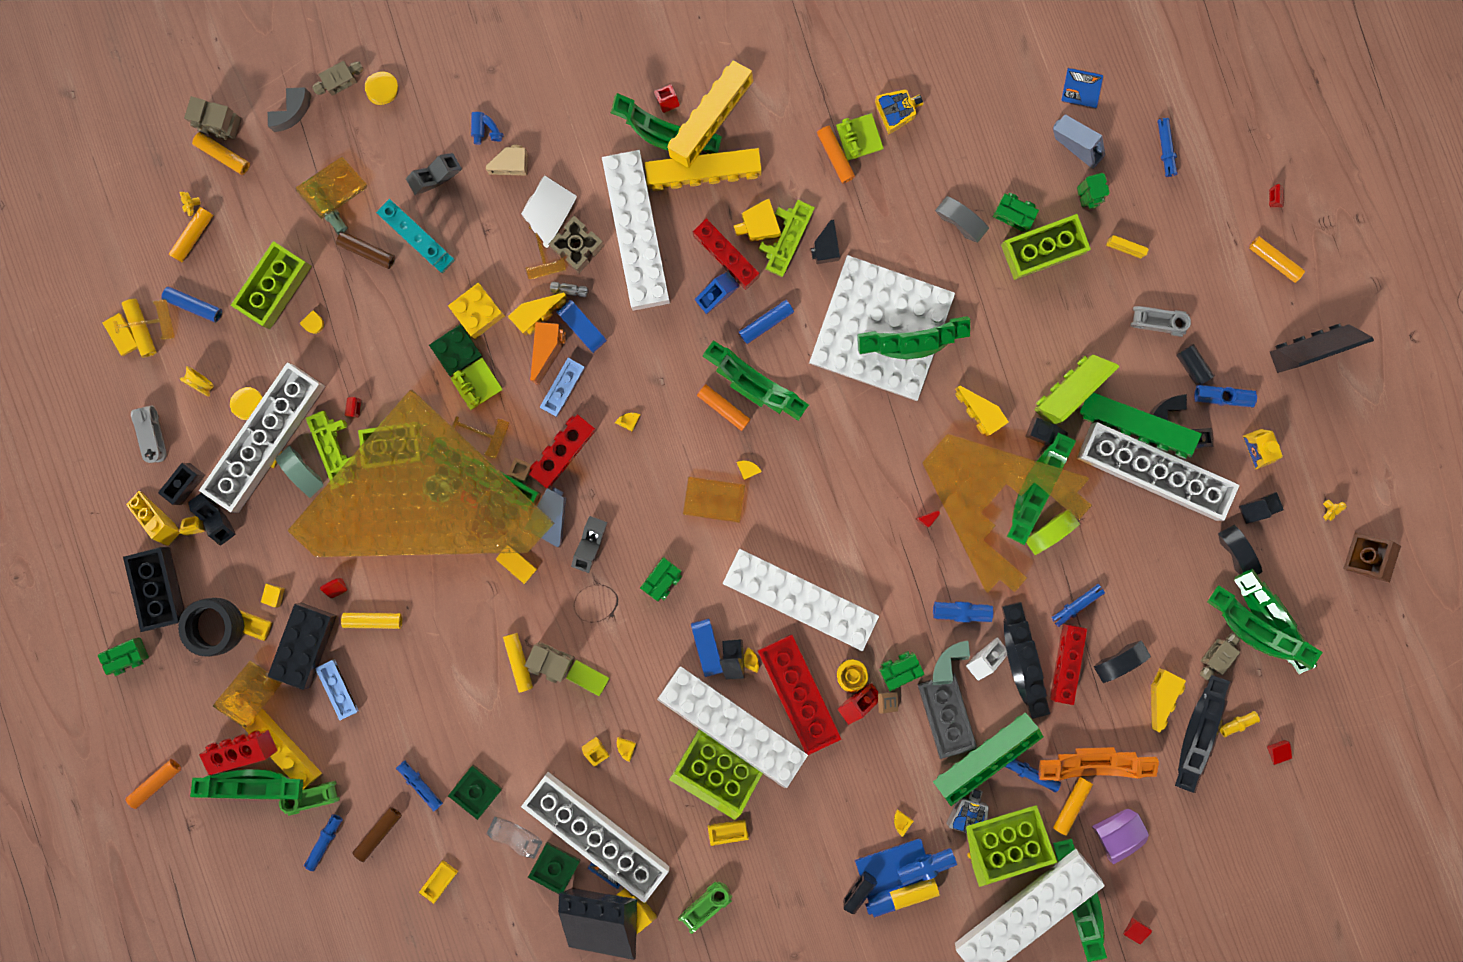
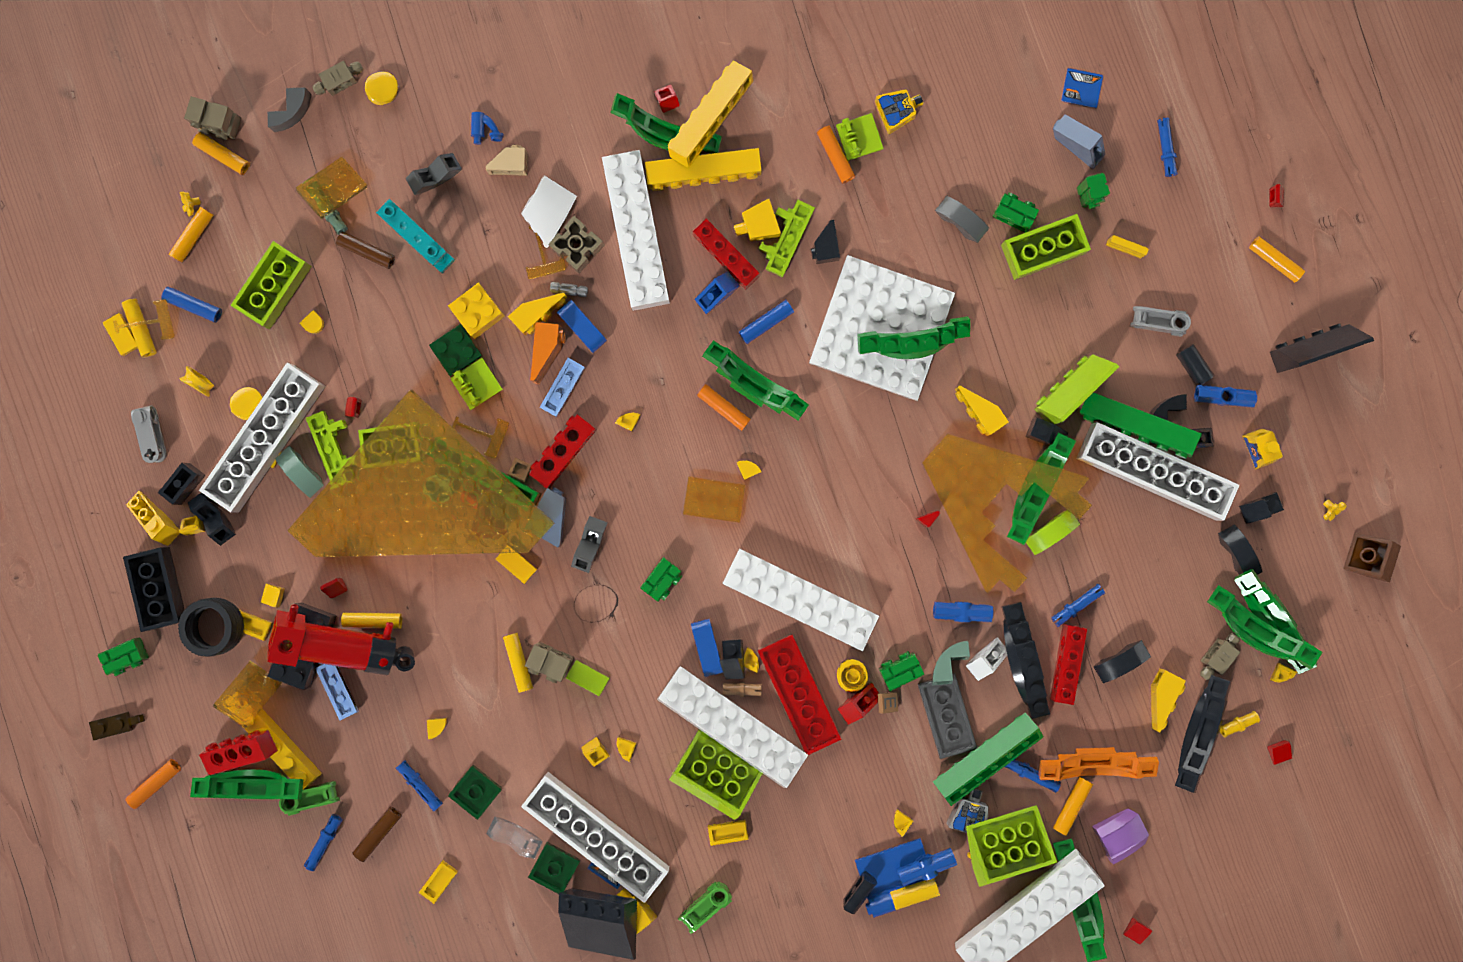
none -> dark brown plate [89,712,145,741]
none -> red piece [267,604,415,676]
none -> yellow tile [427,718,447,739]
none -> medium nougat pin [723,682,762,697]
none -> yellow tile [1270,663,1297,683]

